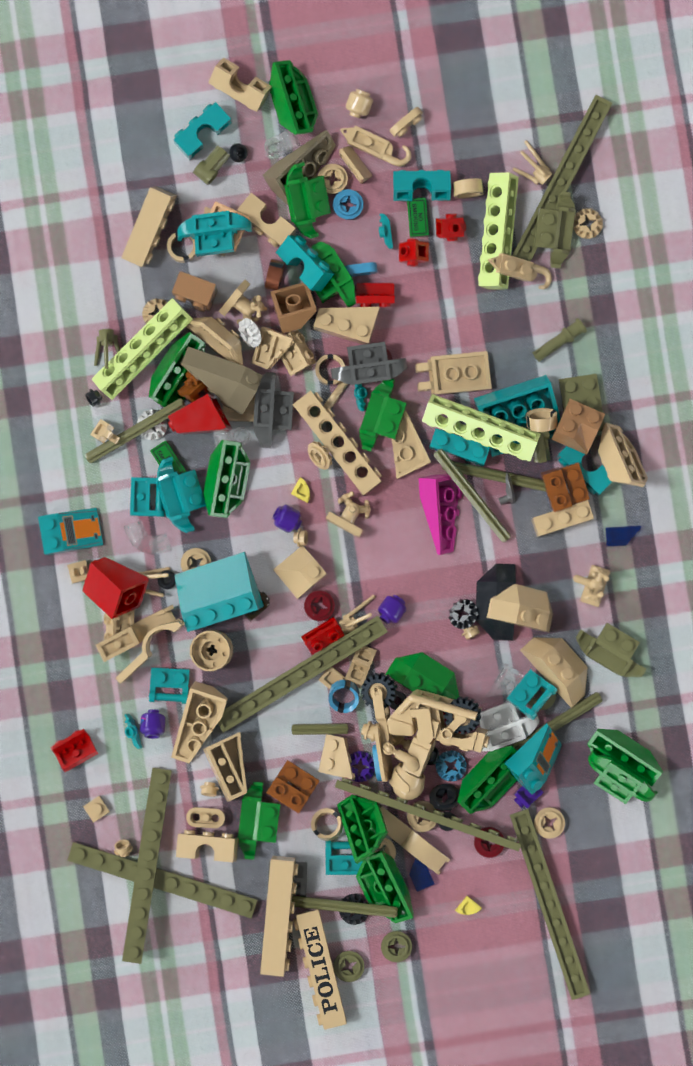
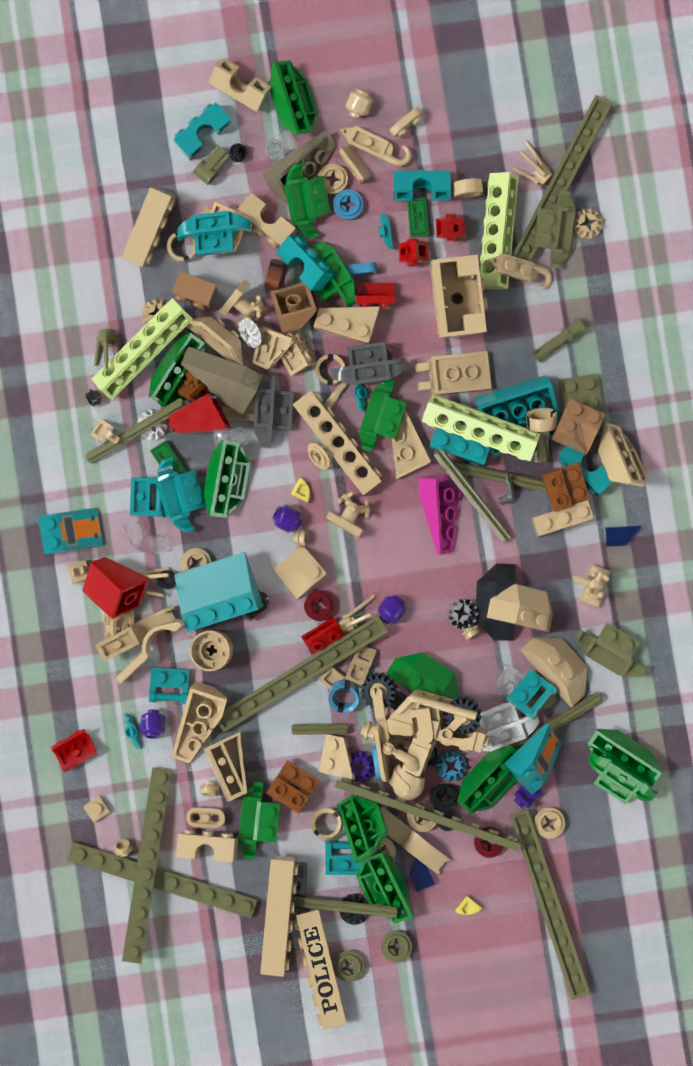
none -> tan brick [430,255,487,339]

